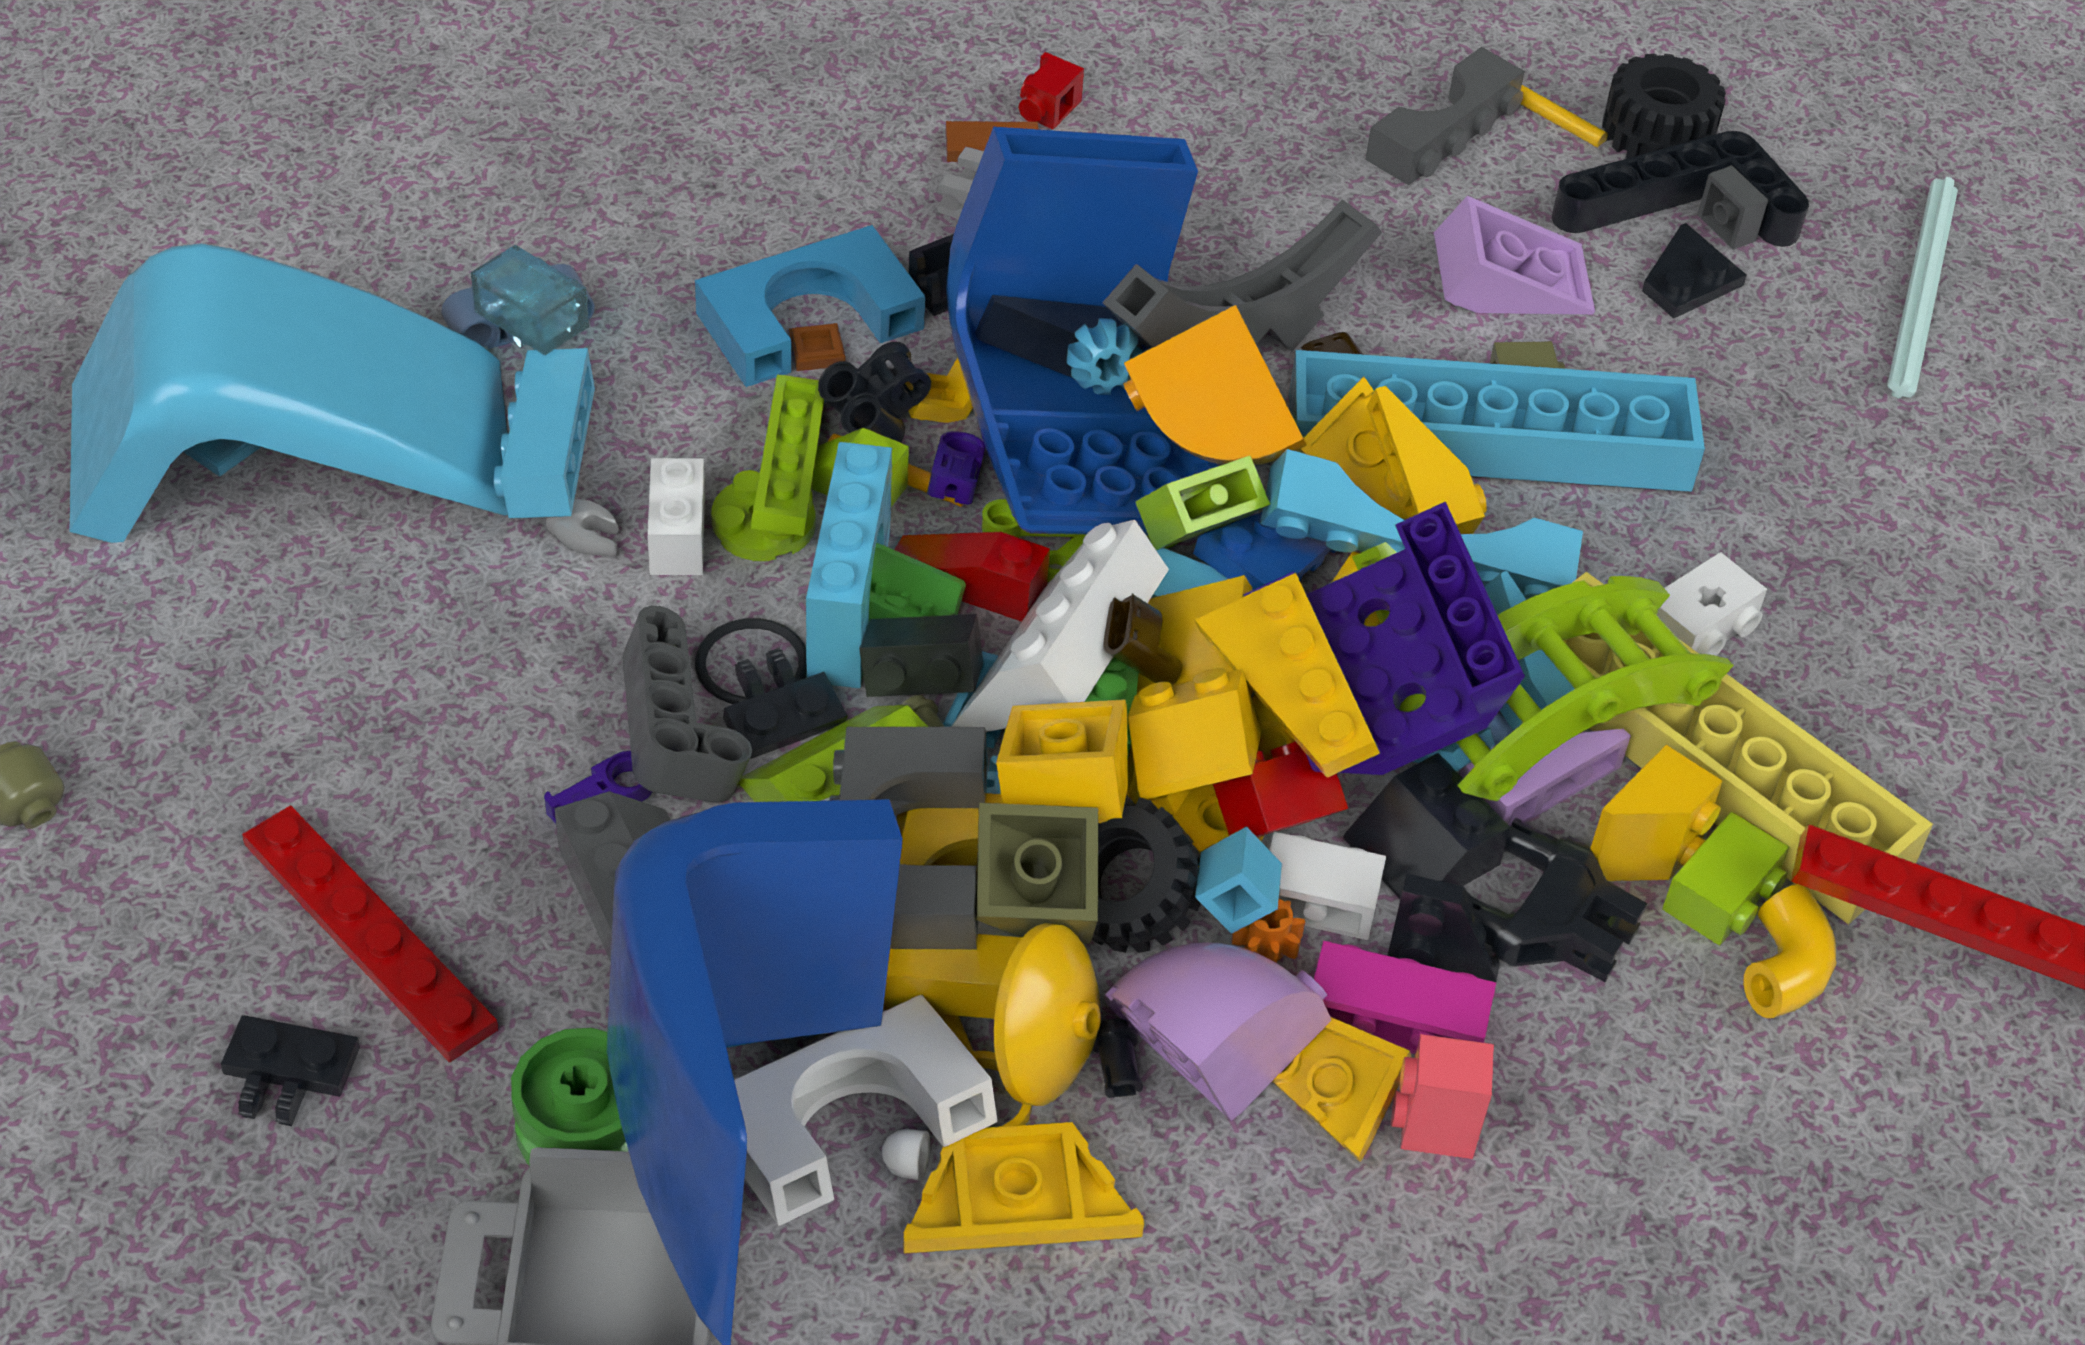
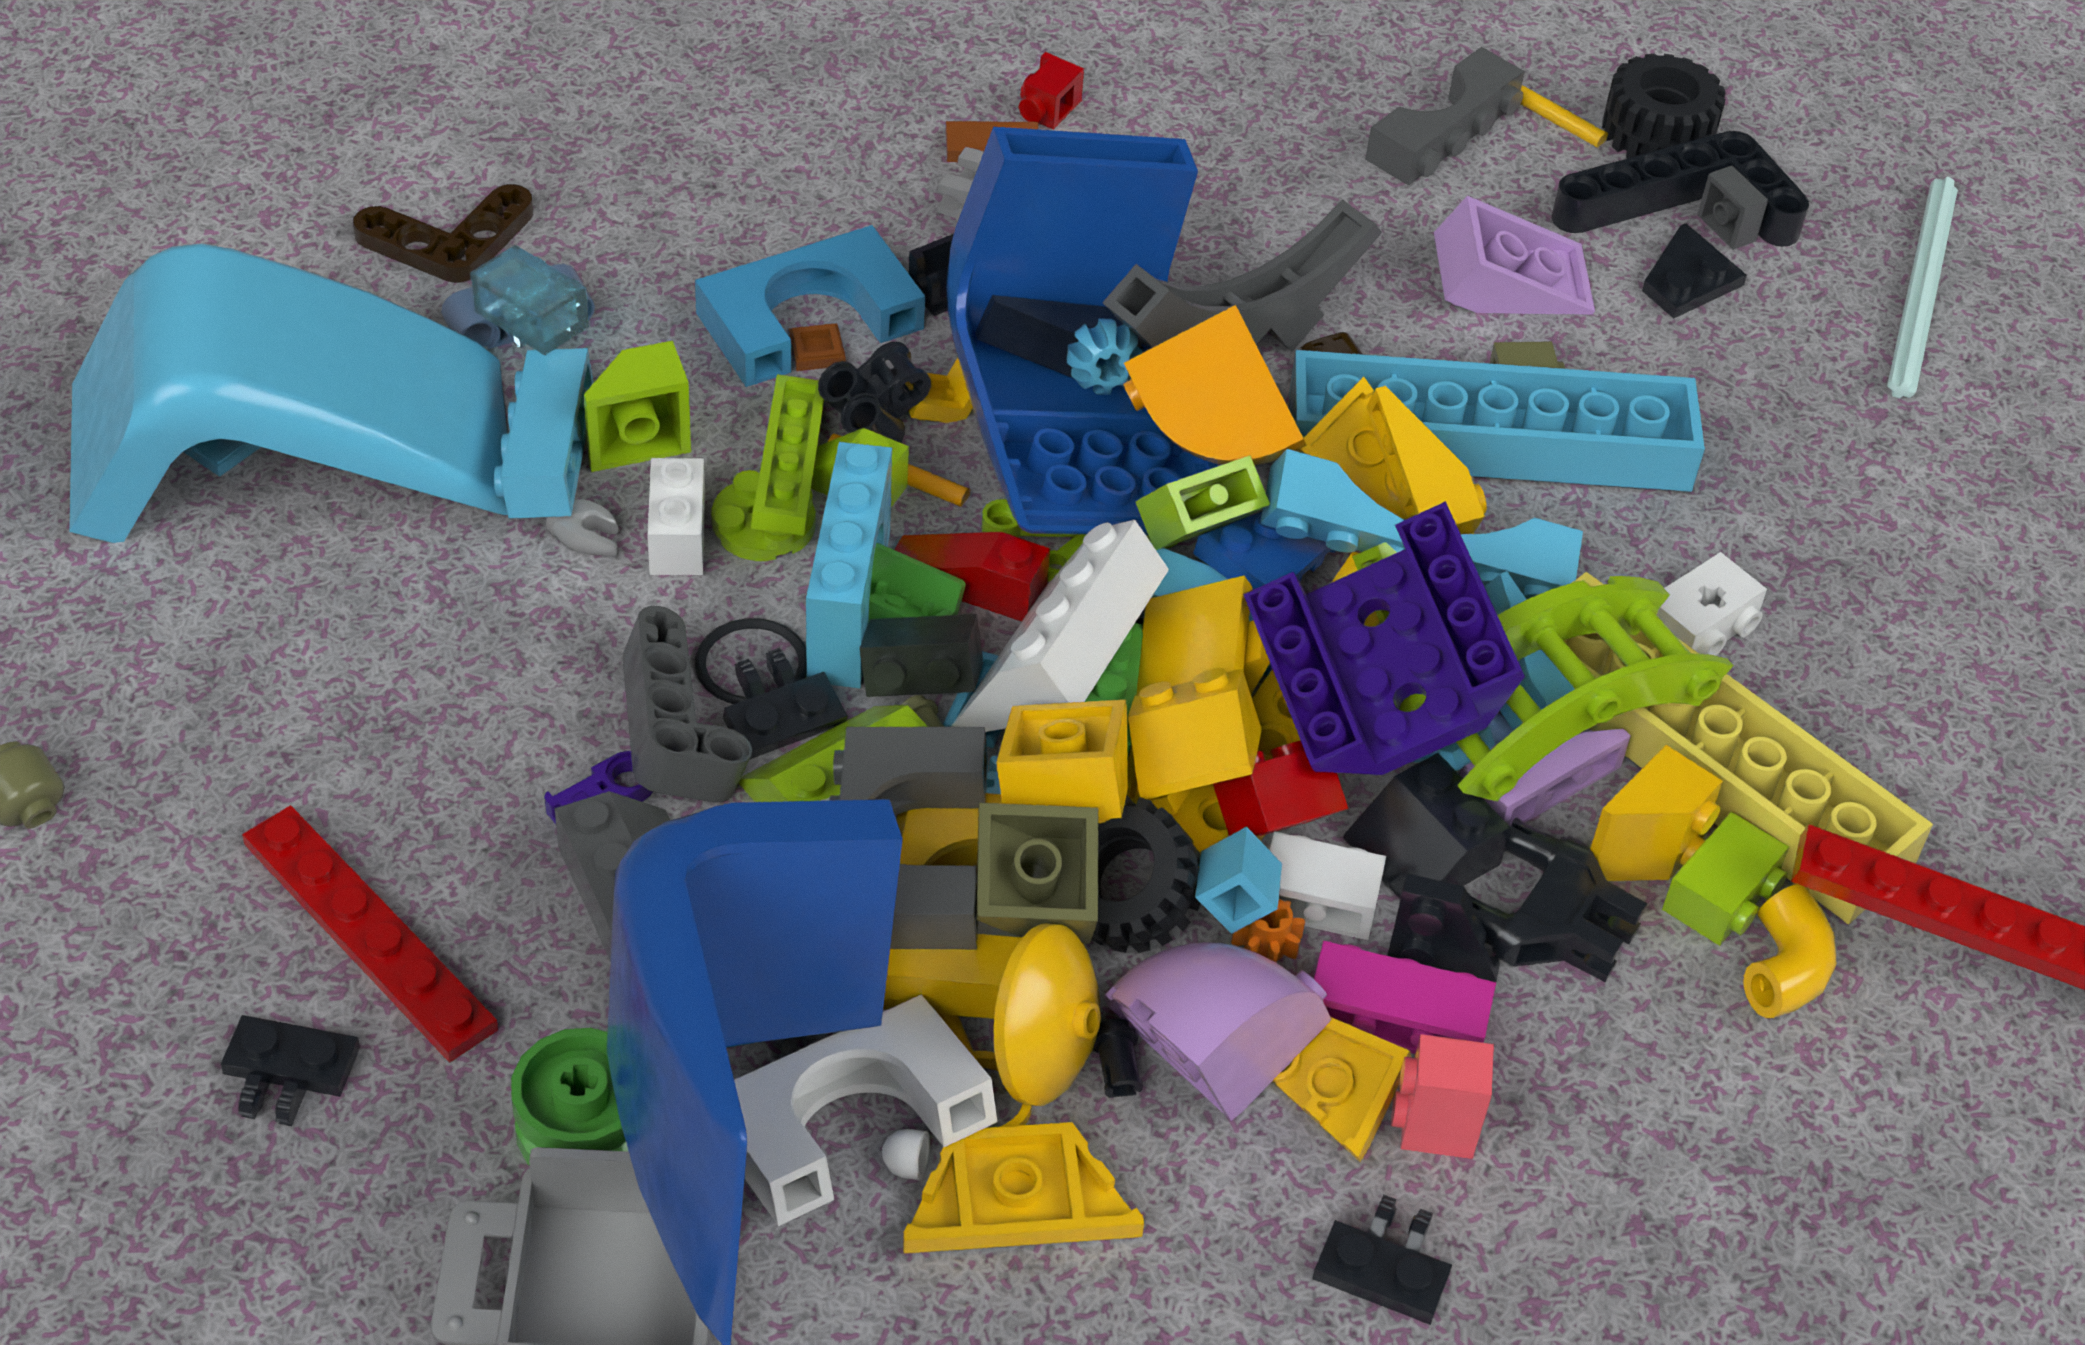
dark purple piece [927,431,985,505] -> none
dark brown piece [1103,593,1182,685] -> none
yellow wing [1194,573,1380,777] -> none
none -> dark brown beam [353,184,533,283]
none -> lime slope [584,340,691,472]
none -> black hinge [1312,1194,1452,1325]

